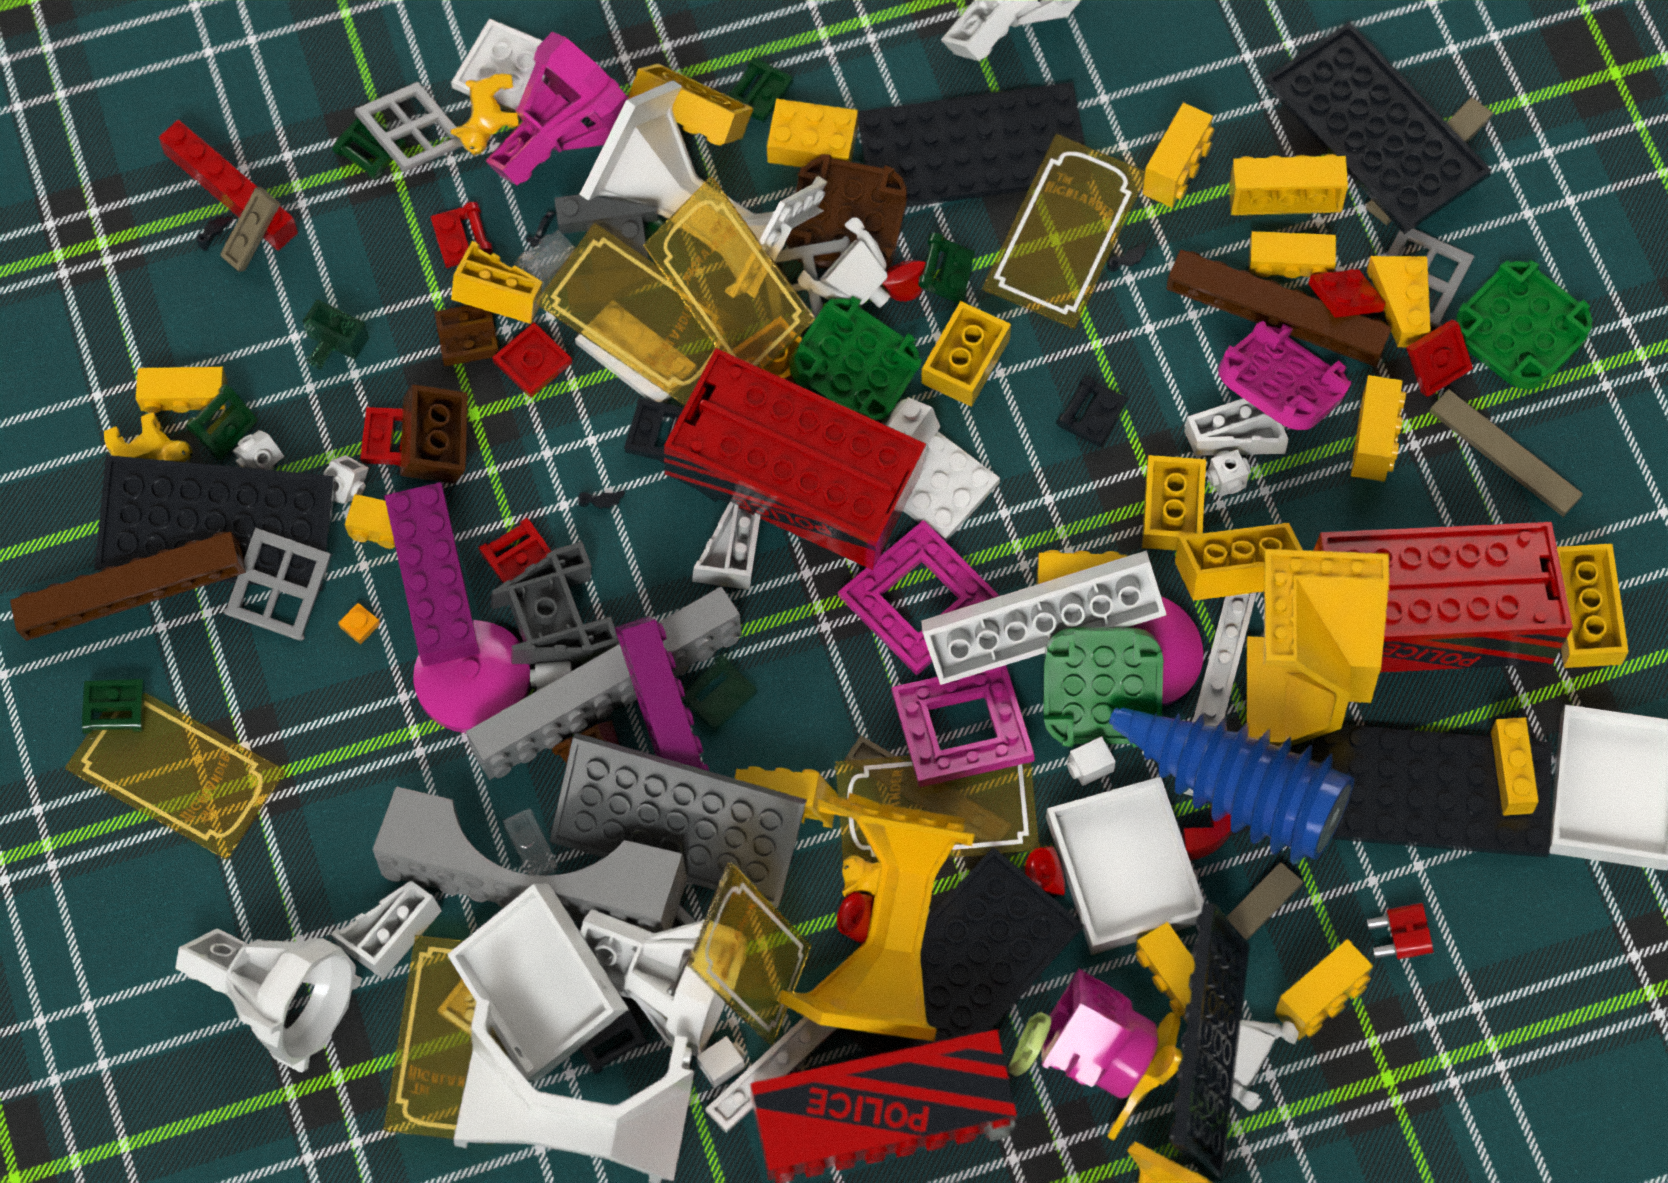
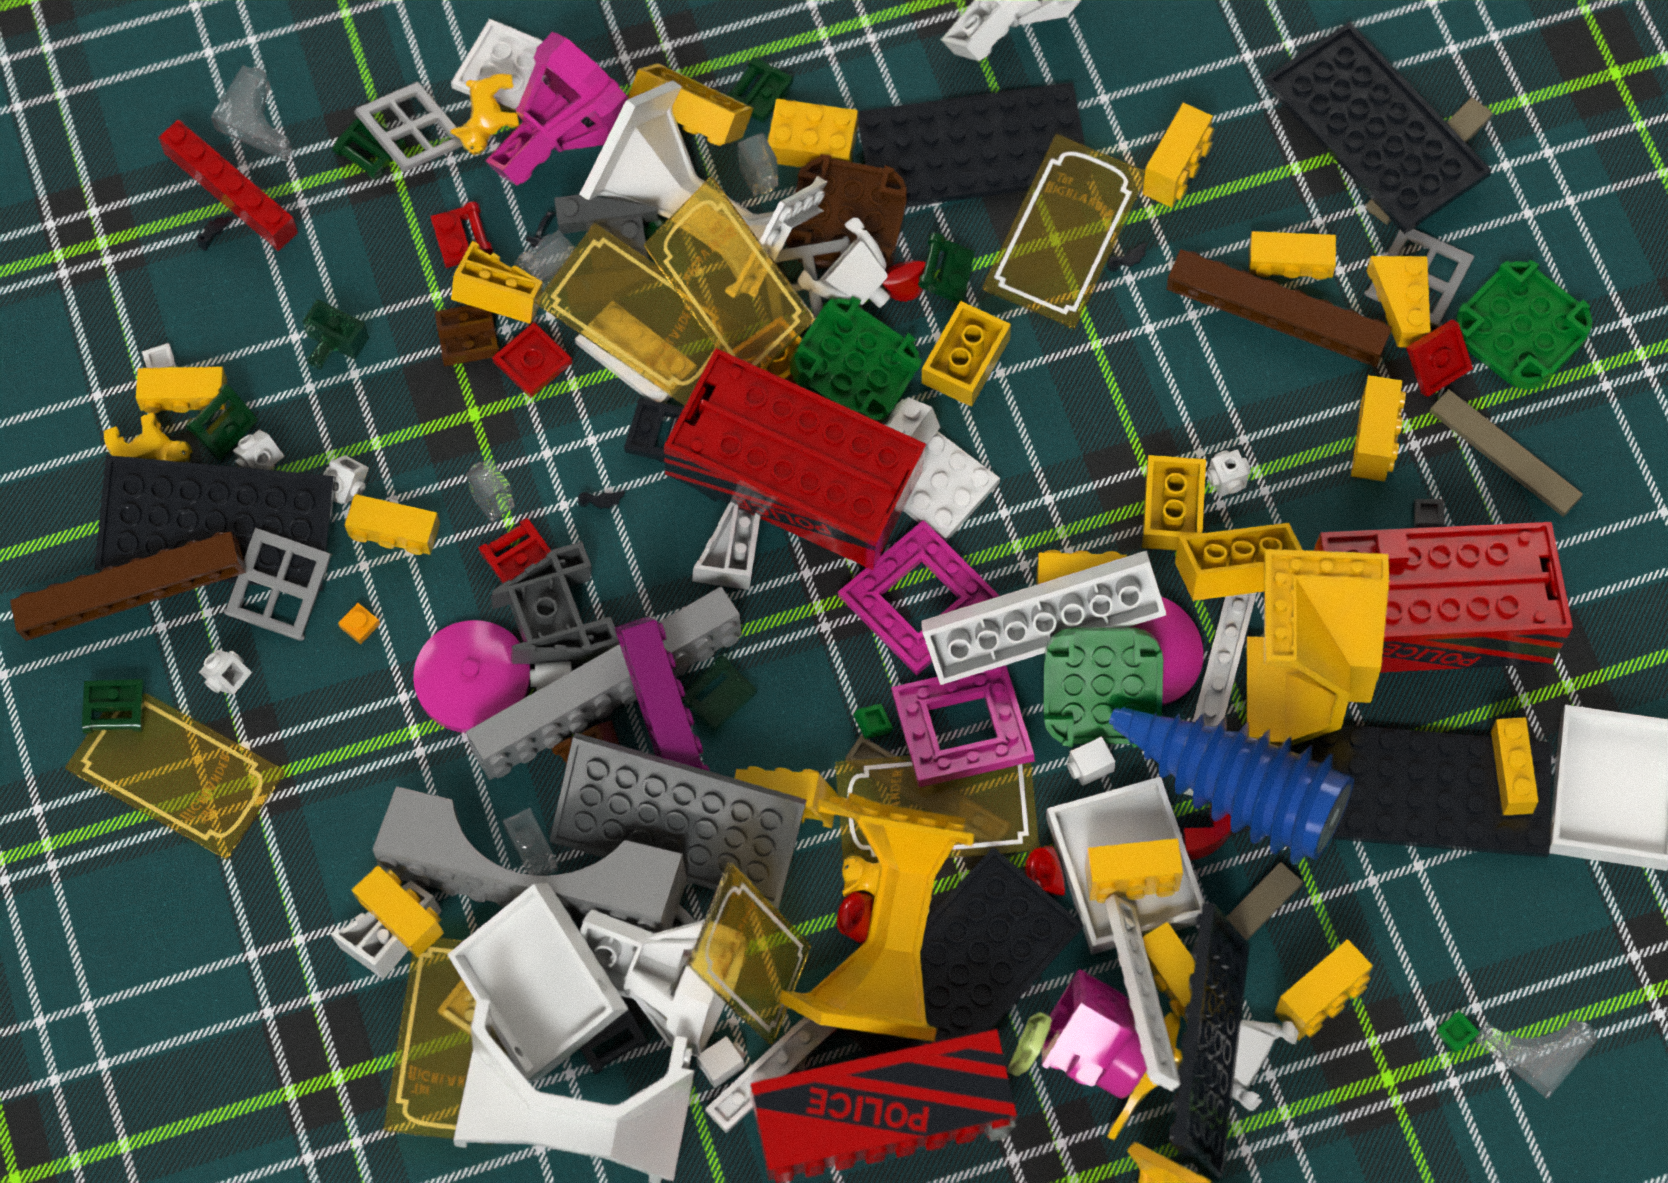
white plate [176,929,361,1072] -> none
dark tan tile [220,187,281,272] -> none
red plate [360,407,403,467] -> none
magenta brick [384,482,480,667] -> none
reddish brown brick [400,384,468,484] -> none
black plate [1056,375,1128,448] -> none
white wedge [1184,398,1289,456] -> none
dark pink tile [1218,321,1352,430] -> none
yellow brick [1229,154,1348,215] -> none
red plate [1308,269,1386,318] -> none
red piece [1367,903,1433,960] -> none
yellow brick [1557,544,1629,668] -> none
none -> white tile [142,343,176,368]
none -> white brick [199,650,252,695]
none -> clear arch [211,65,292,161]
none -> yellow brick [351,865,444,958]
none -> clear brick [466,458,515,522]
none -> clear brick [738,133,779,196]
none -> green tile [853,703,893,739]
none -> yellow brick [1085,838,1183,903]
none -> white plate [1105,894,1180,1091]
none -> tile [1375,531,1410,563]
none -> dark grey tile [1413,499,1445,528]
none -> green tile [1435,1011,1480,1055]
none -> clear arch [1475,1019,1598,1099]

